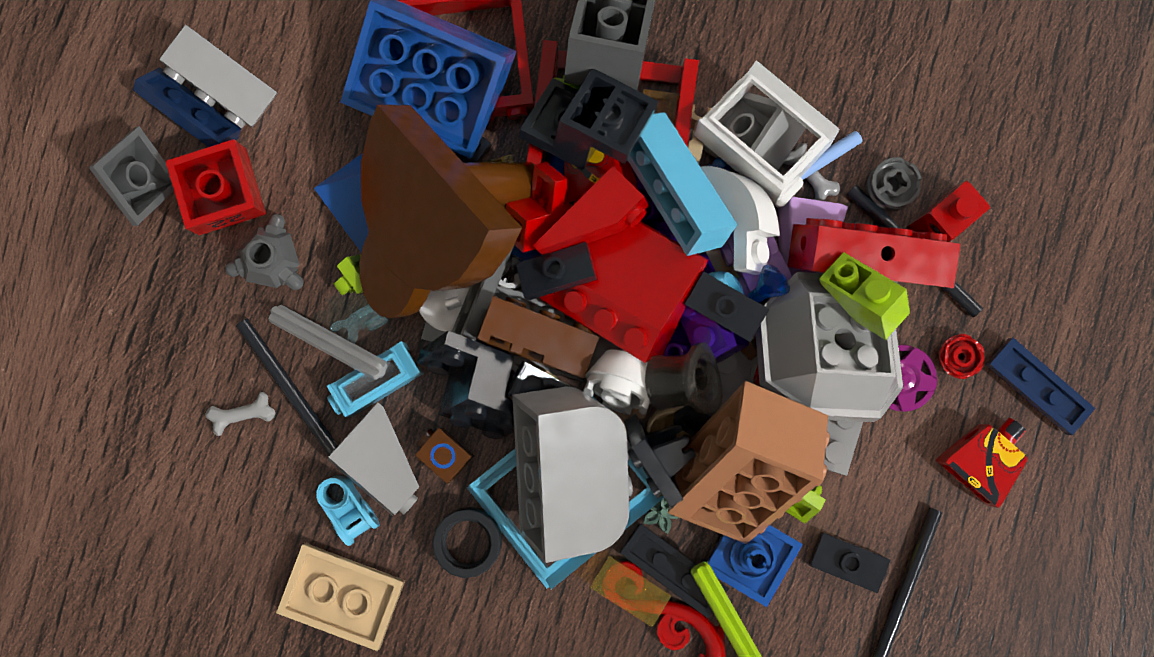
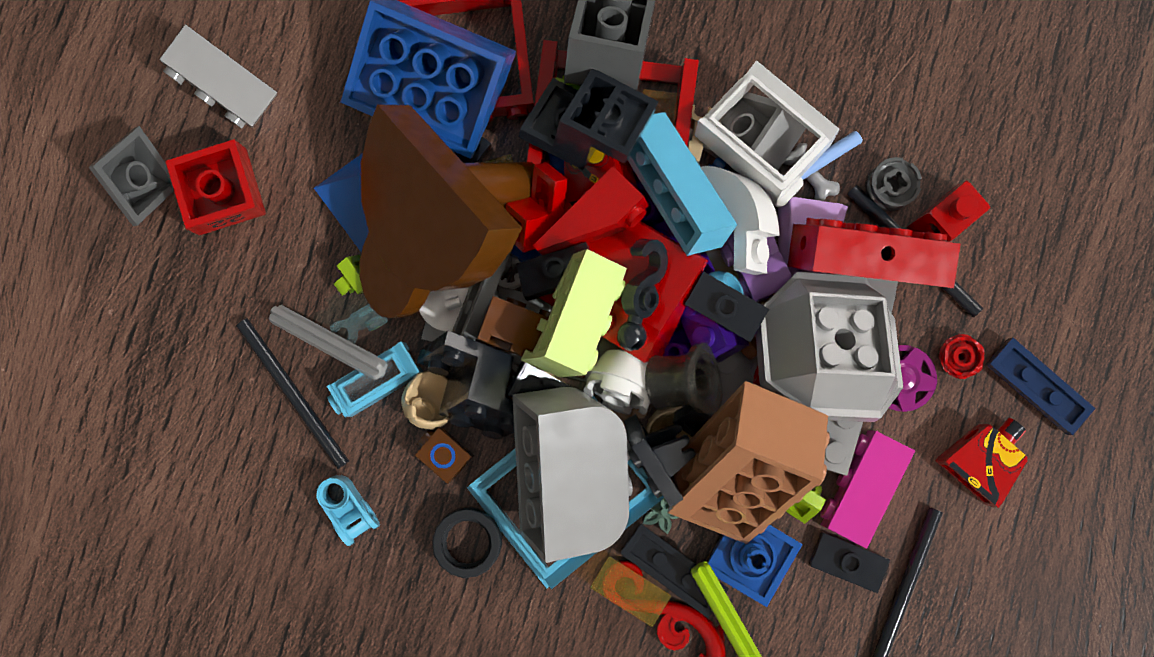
dark blue plate [133,67,241,147] -> none
light grey piece [205,392,276,436] -> none
dark grey rock [225,214,304,290] -> none
tan plate [276,543,405,651] -> none
light grey slope [327,403,419,516] -> none
clear blue rock [748,264,790,303] -> none
lime slope [819,252,910,340] -> none
none -> tan hair [401,370,449,430]
none -> yellowish green wedge [521,249,627,377]
none -> black piece [617,239,668,351]
none -> dark pink brick [820,430,915,549]

